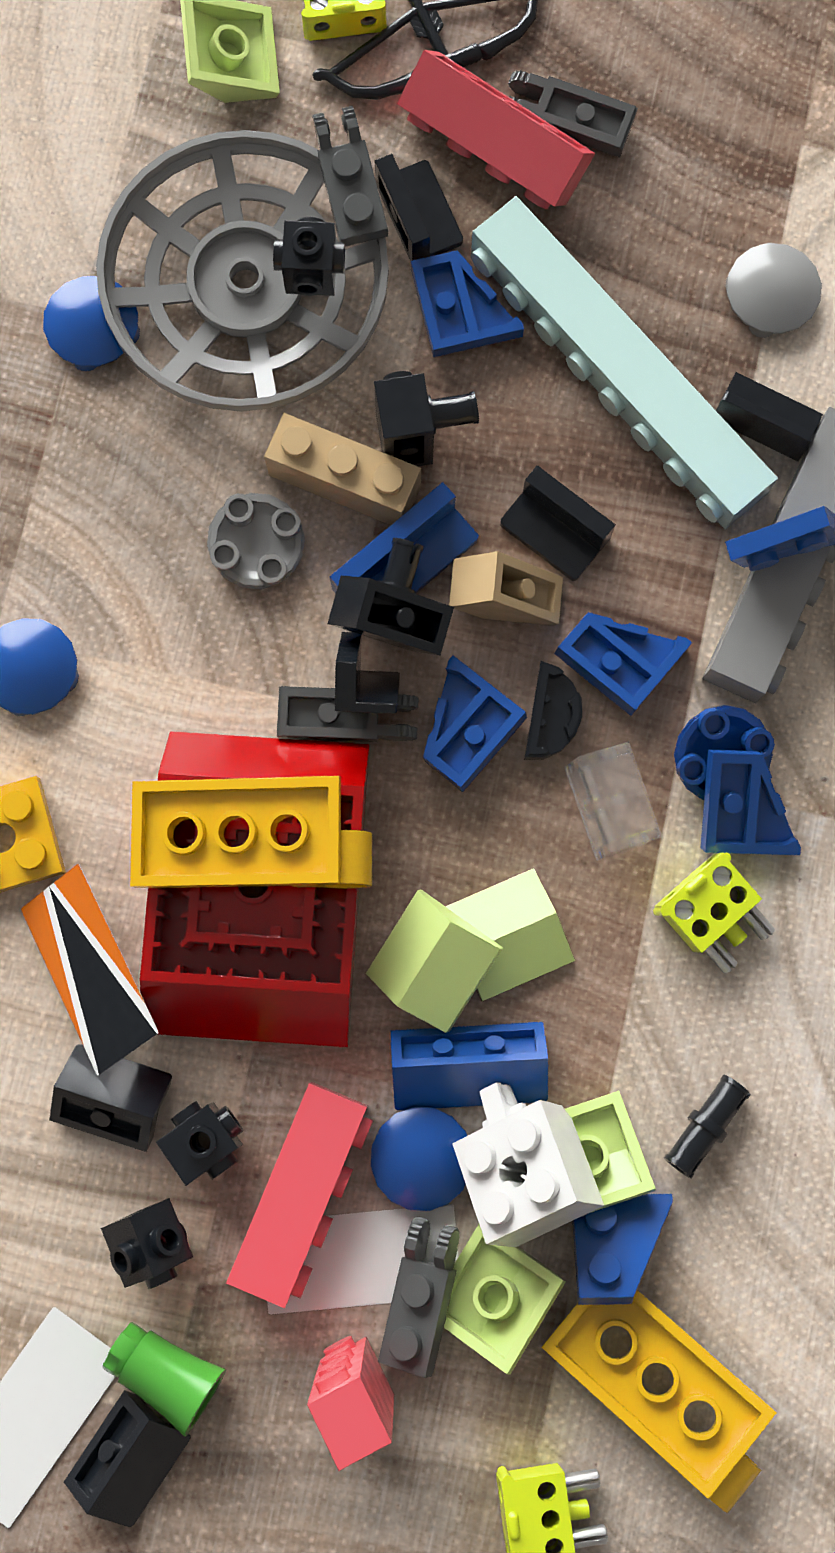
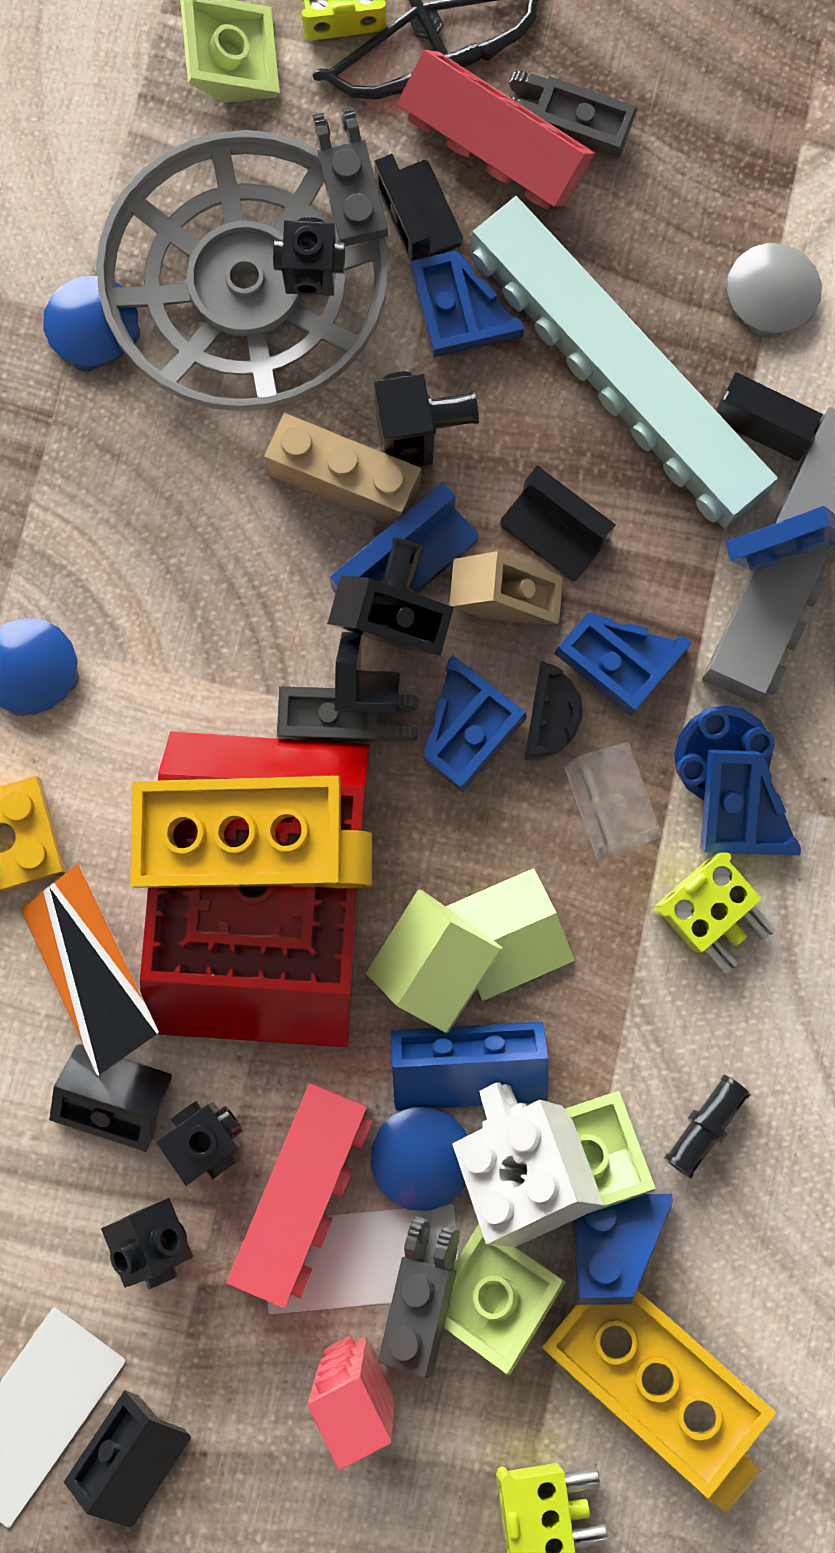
bright green plant [102,1322,226,1437] -> none
light grey dish [207,493,305,589] -> none

